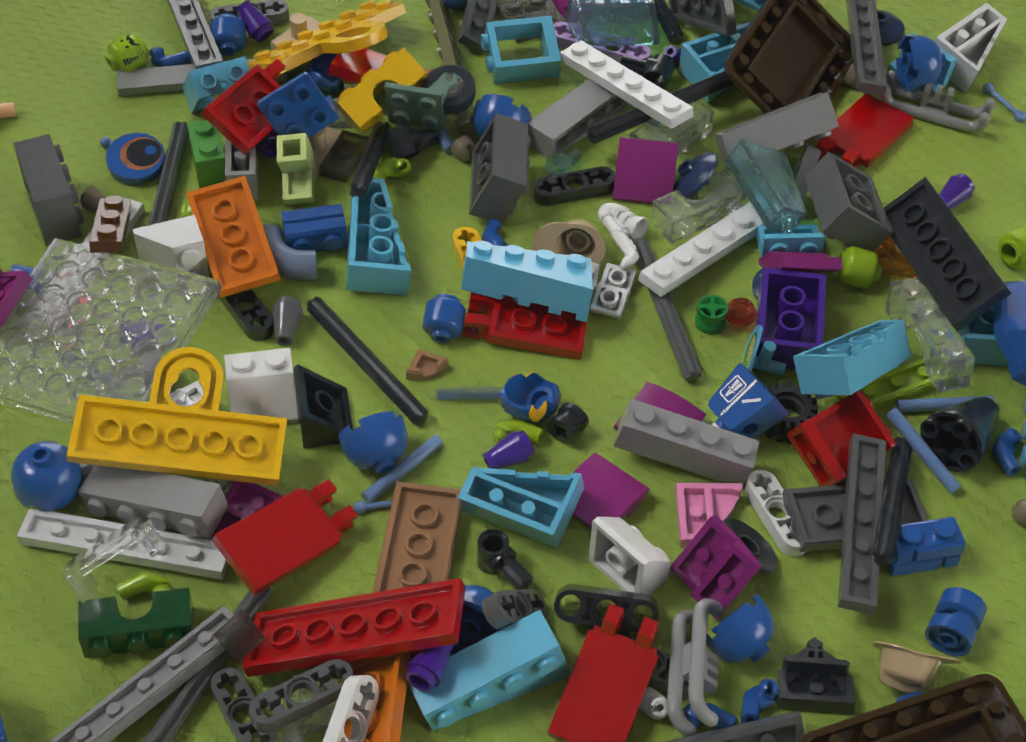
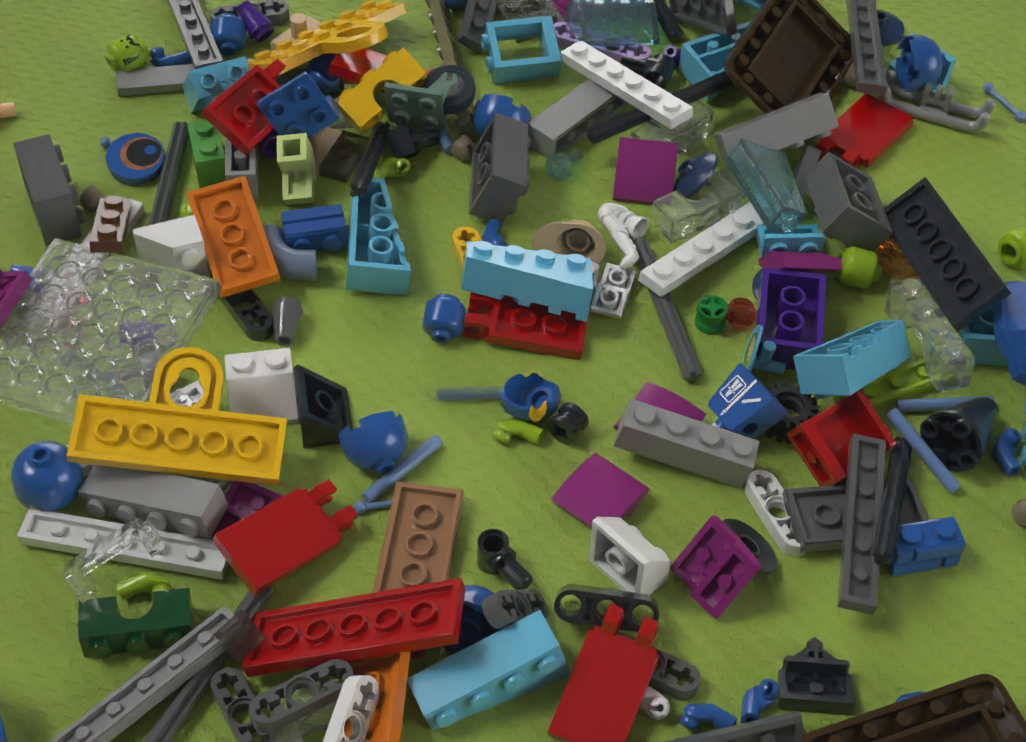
black axle [307,296,428,426] -> none
medium nougat tile [406,349,448,381] -> none
dark purple cone [406,644,454,692] -> none
medium azure wedge [458,467,584,548] -> none
dark purple cone [482,430,535,469] -> none
black beam [533,166,615,206] -> none
light grey piece [667,598,724,737] -> none
bright pink wing [675,483,742,547] -> none
blue cylinder [706,593,775,663] -> none
tan piece [873,642,962,693] -> none
blue wheel [925,587,987,657] -> none
white wedge [935,3,1007,94] -> none
dark purple cone [939,173,975,210] -> none

